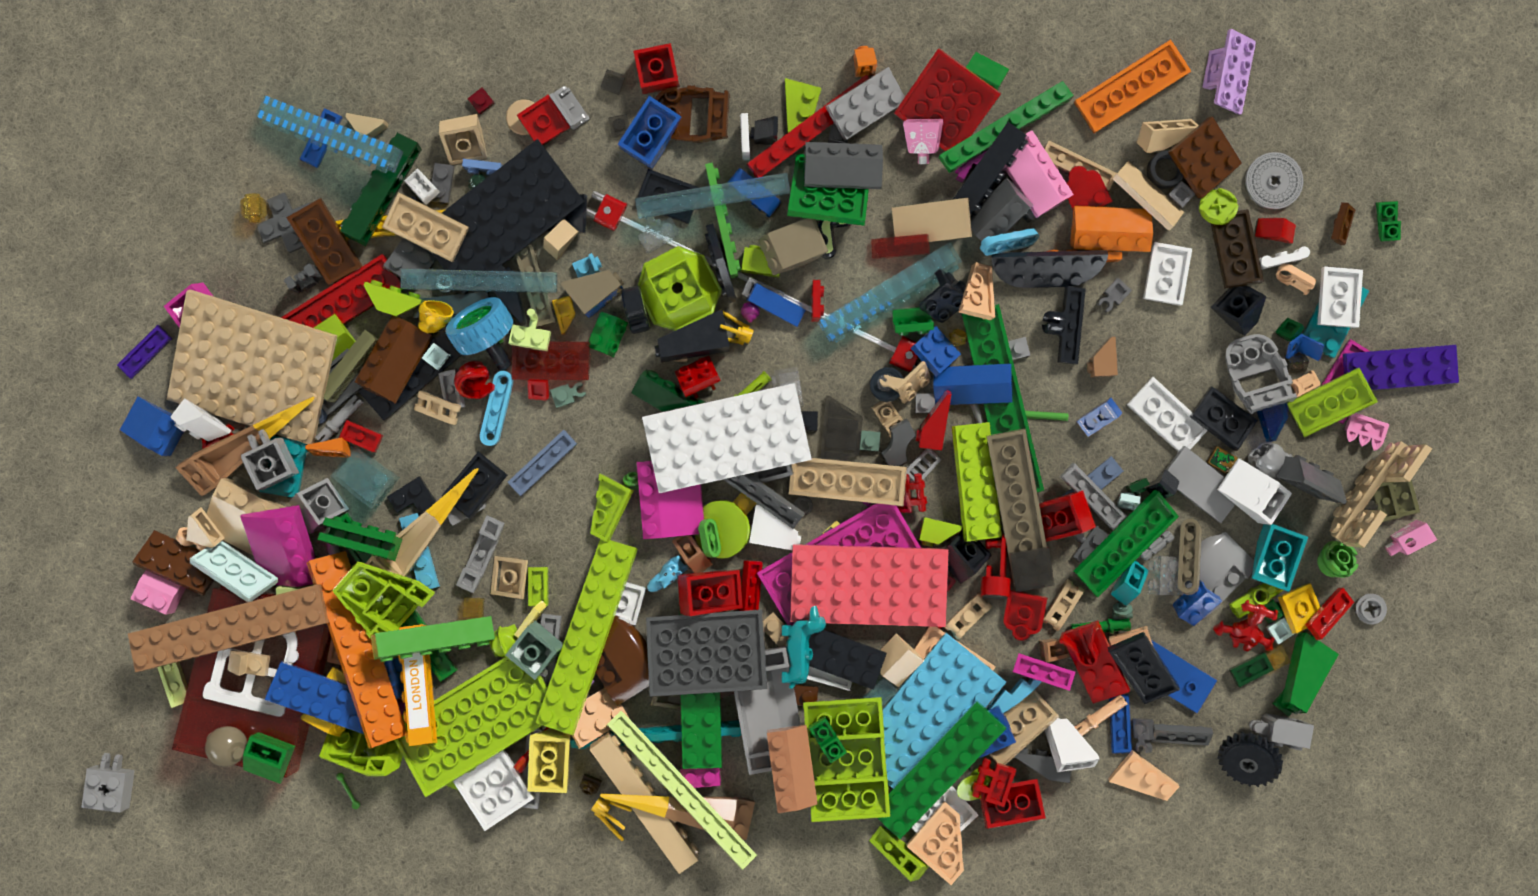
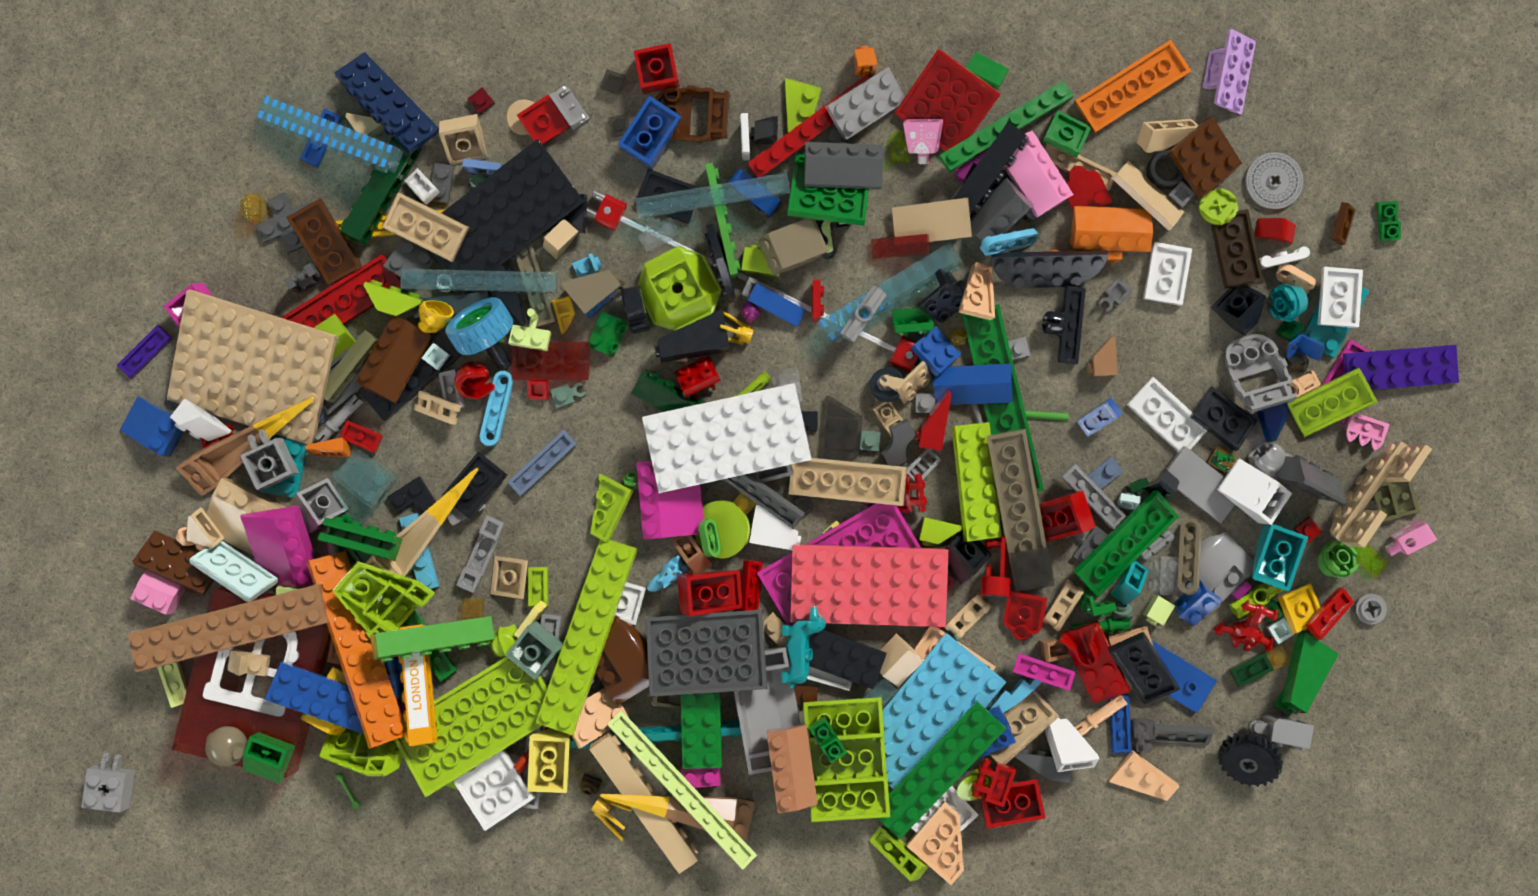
none -> dark blue plate [334,52,439,154]
none -> light grey piece [840,285,887,343]
none -> clear neon green plate [890,129,910,164]
none -> green plate [1042,110,1091,158]
none -> green bracket [1080,594,1117,617]
none -> yellowish green brick [1142,595,1175,626]
none -> magenta tile [1229,581,1252,600]
none -> teal cone [1268,284,1308,322]
none -> red plate [1293,517,1322,544]
none -> clear neon green plate [1354,544,1389,578]

